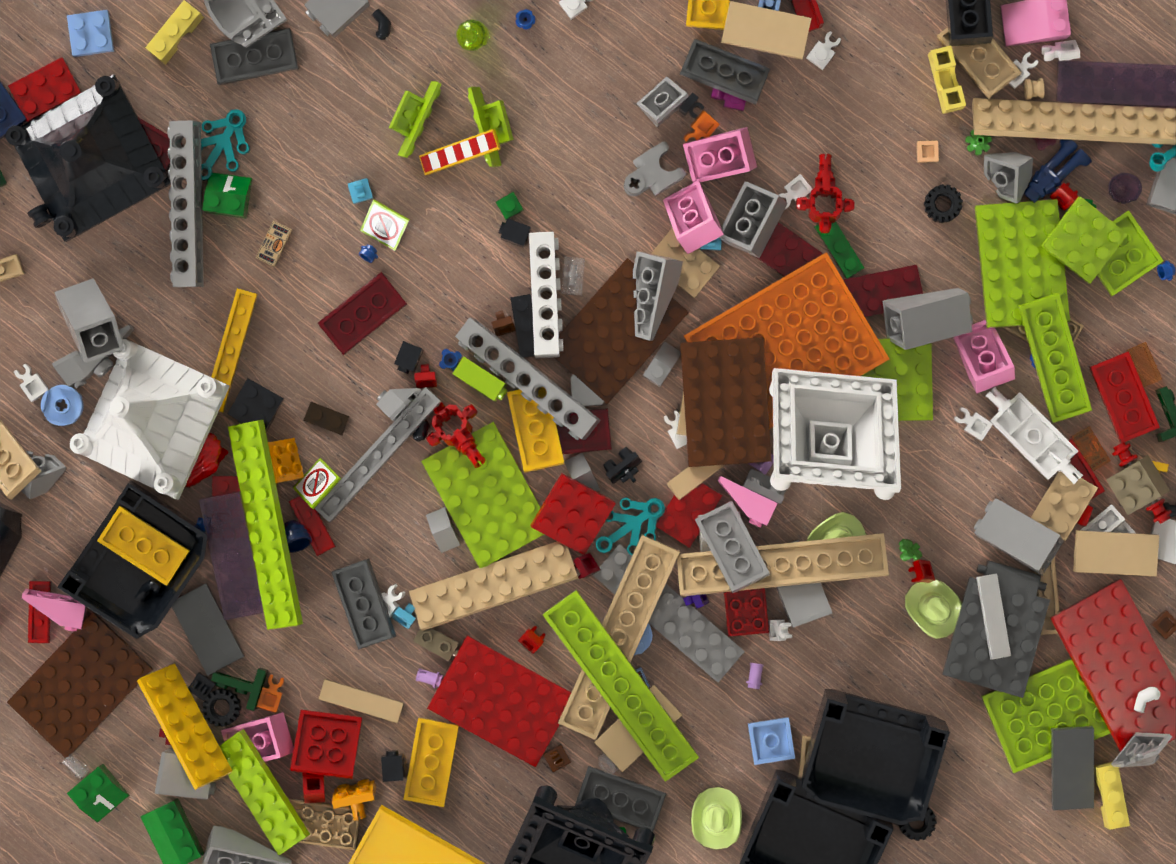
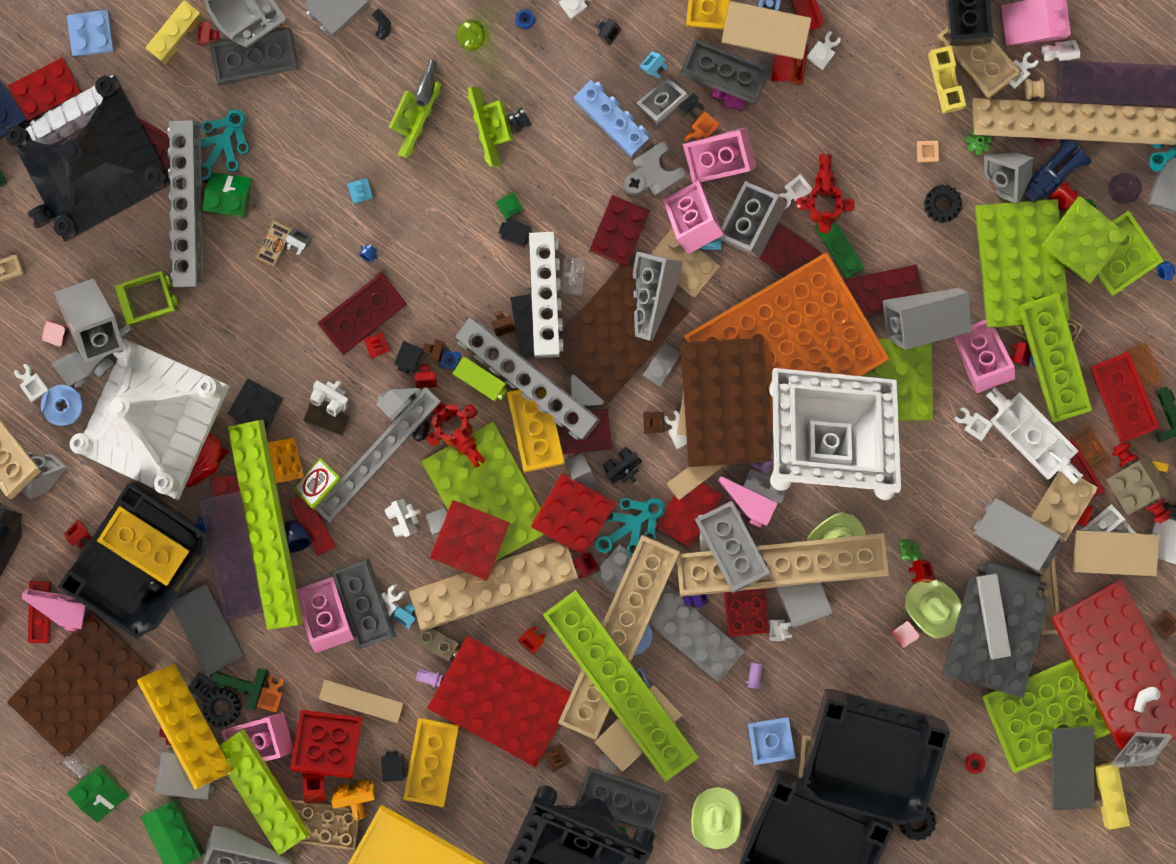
yellow plate [211,288,258,413] -> none
piece [360,200,410,251] -> none
tile [419,129,501,175] -> none
none -> slope [42,320,69,347]
none -> red tile [64,519,91,548]
none -> lime window [115,271,179,326]
none -> red tile [197,21,220,46]
none -> dark grey tile [285,227,313,255]
none -> bright pink slope [297,577,354,653]
none -> white hips [310,380,348,417]
none -> red tile [364,332,390,359]
none -> white hips [385,498,421,537]
none -> dark grey piece [414,60,437,106]
none -> reddish brown tile [422,339,445,362]
none -> red plate [429,500,510,580]
none -> black wheel [507,107,532,133]
none -> light blue brick [574,80,649,158]
none -> dark red plate [589,195,650,267]
none -> black tile [595,18,621,46]
none -> medium azure tile [639,51,667,78]
none -> reddish brown tile [643,412,665,433]
none -> red panel [771,44,808,85]
none -> slope [891,619,921,648]
none -> red plate [964,753,985,774]
none -> red tile [1009,342,1031,367]

